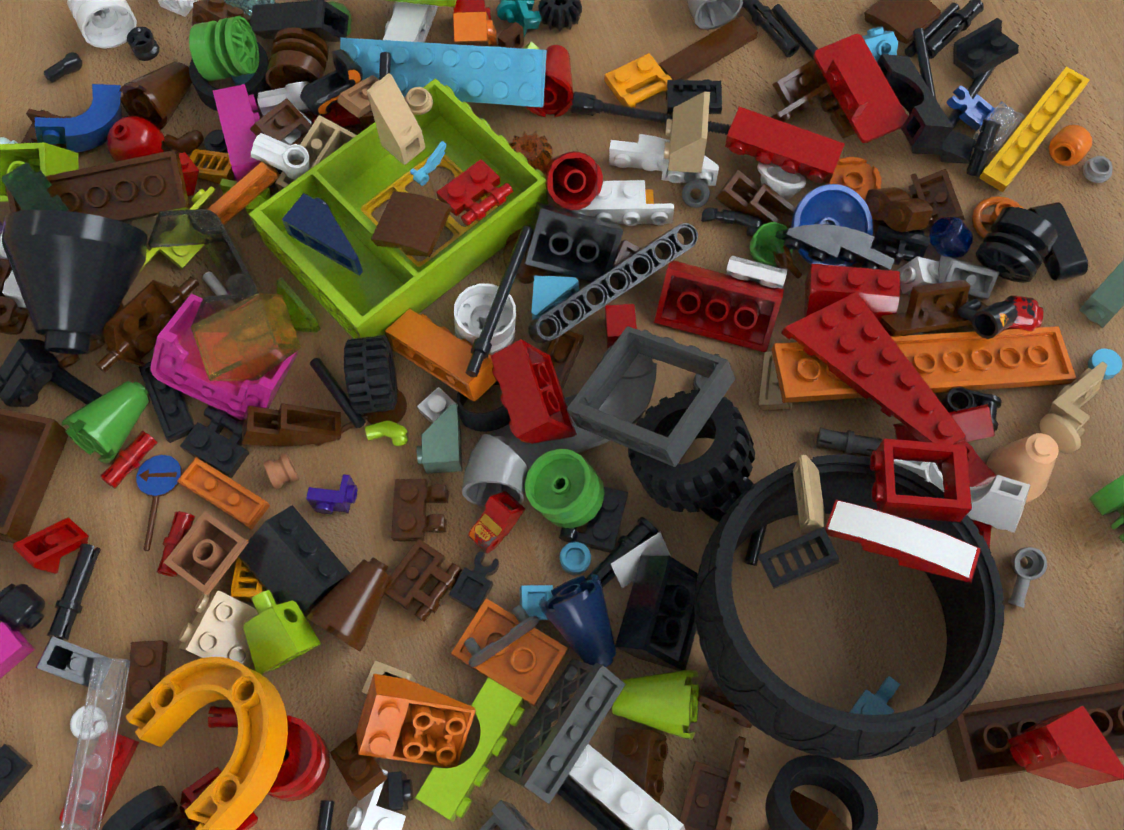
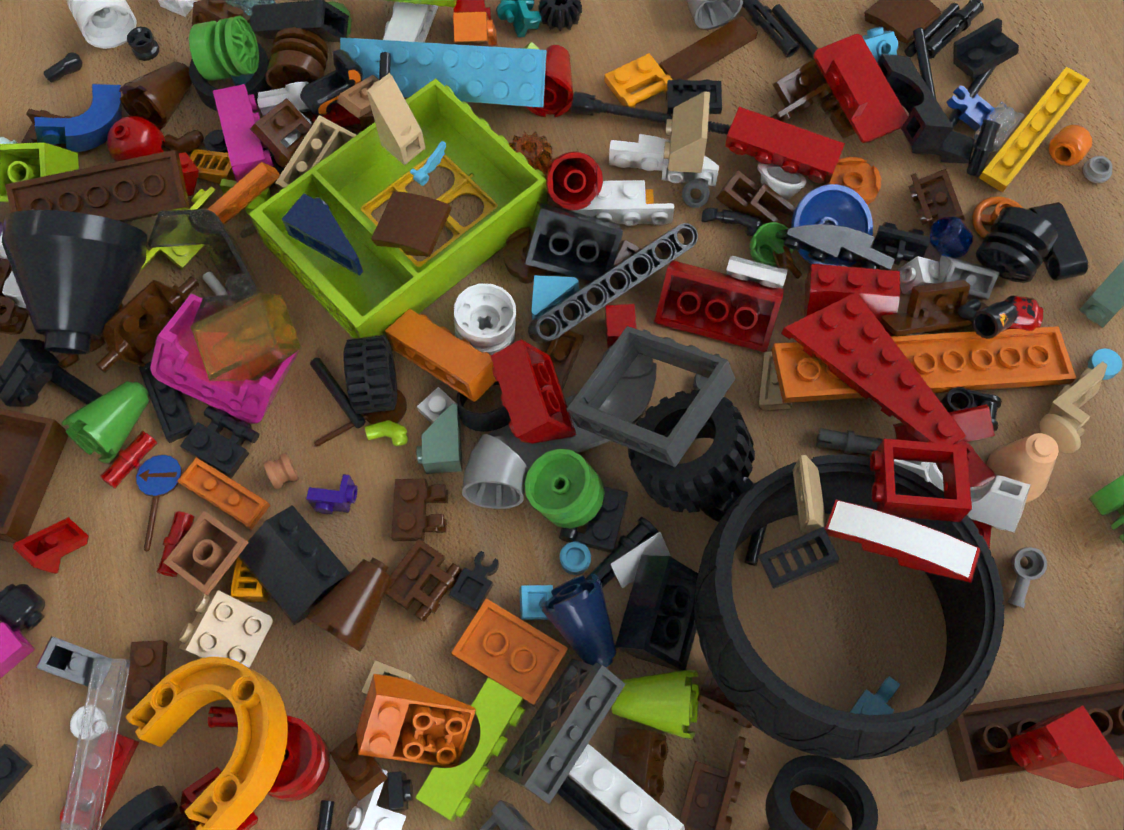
clear green bracket [1,163,69,211] -> none
black pin [47,543,101,641] -> none
reddish brown slope [242,403,341,446] -> none
lime torso [243,590,321,674] -> none
white piece [251,133,309,180] -> none
clear neon green slope [276,277,320,333] -> none
tan plate [405,87,433,115] -> none
red plate [436,159,513,226] -> none
dark grey piece [464,605,539,667] -> none
black bar [466,226,533,377] -> none
red leg [468,491,526,553] -> none
reddish brown plate [498,22,524,48] -> none
reddish brown brick [865,187,933,232] -> none

